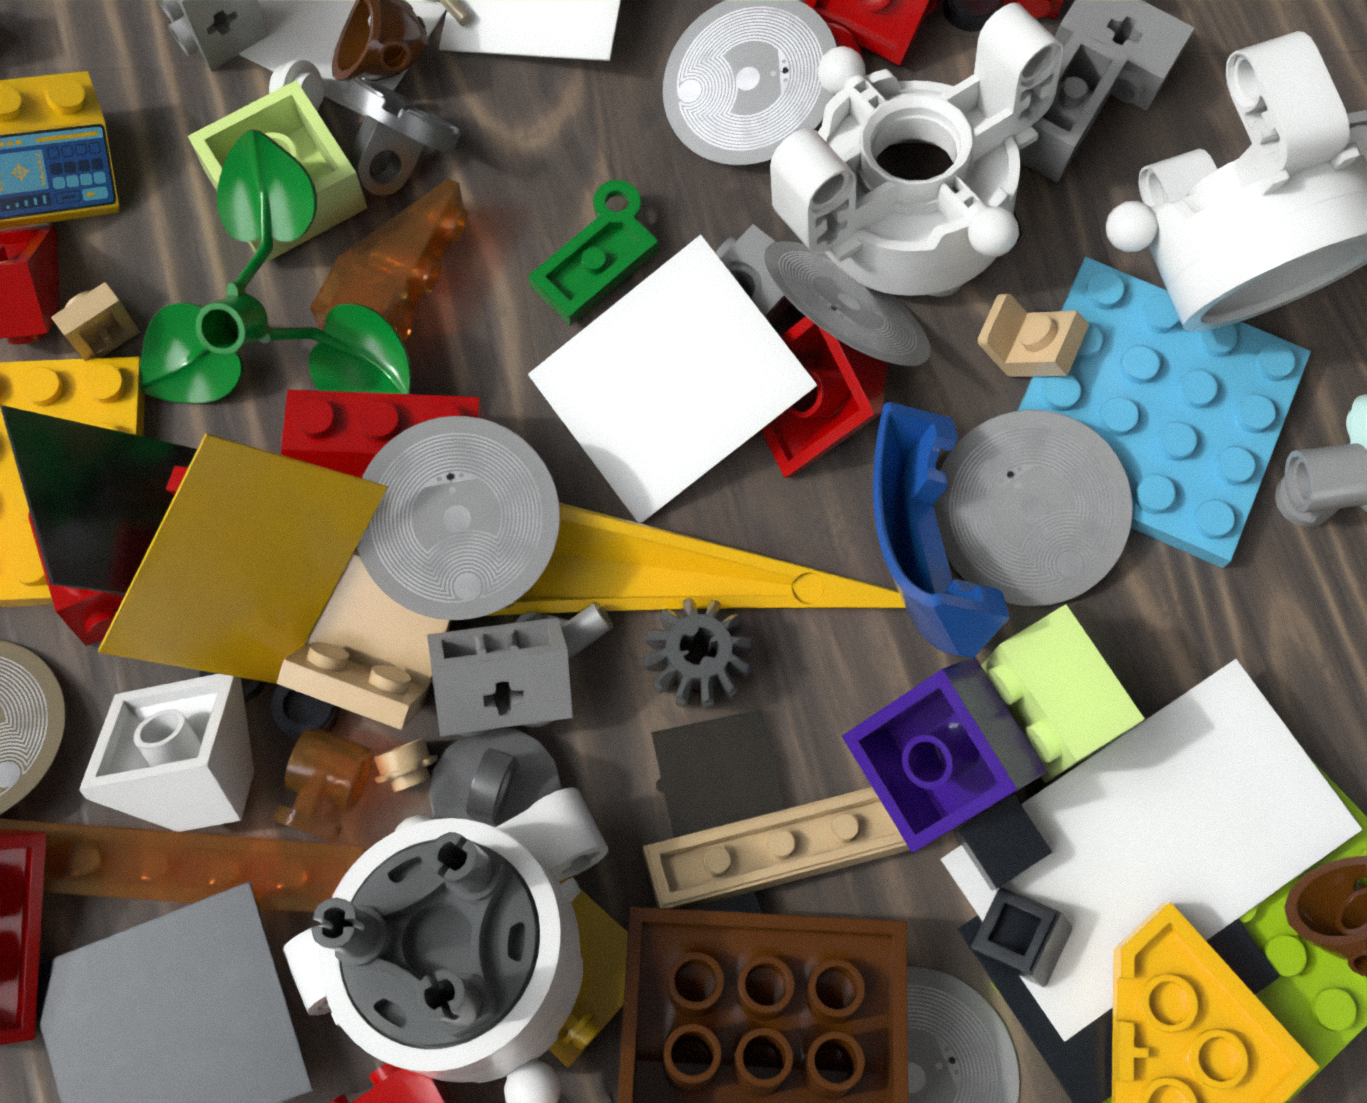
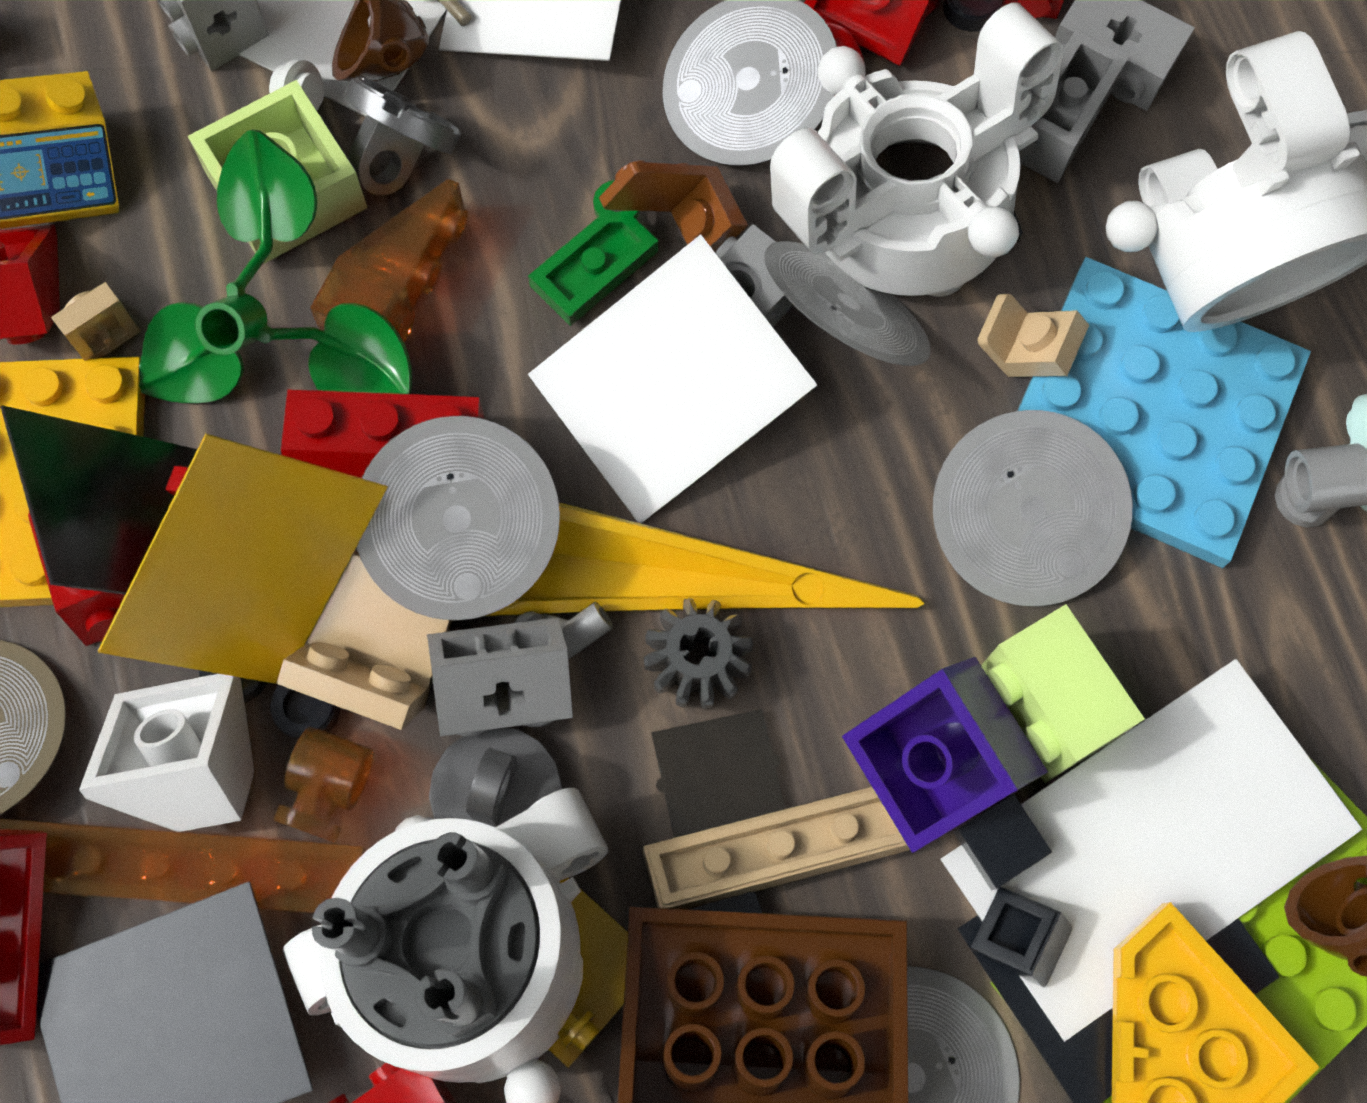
tan plate [374,738,438,792] -> none
red slope [761,316,888,478] -> none
blue windscreen [873,402,1010,658] -> none
none -> dark orange bracket [599,160,748,253]

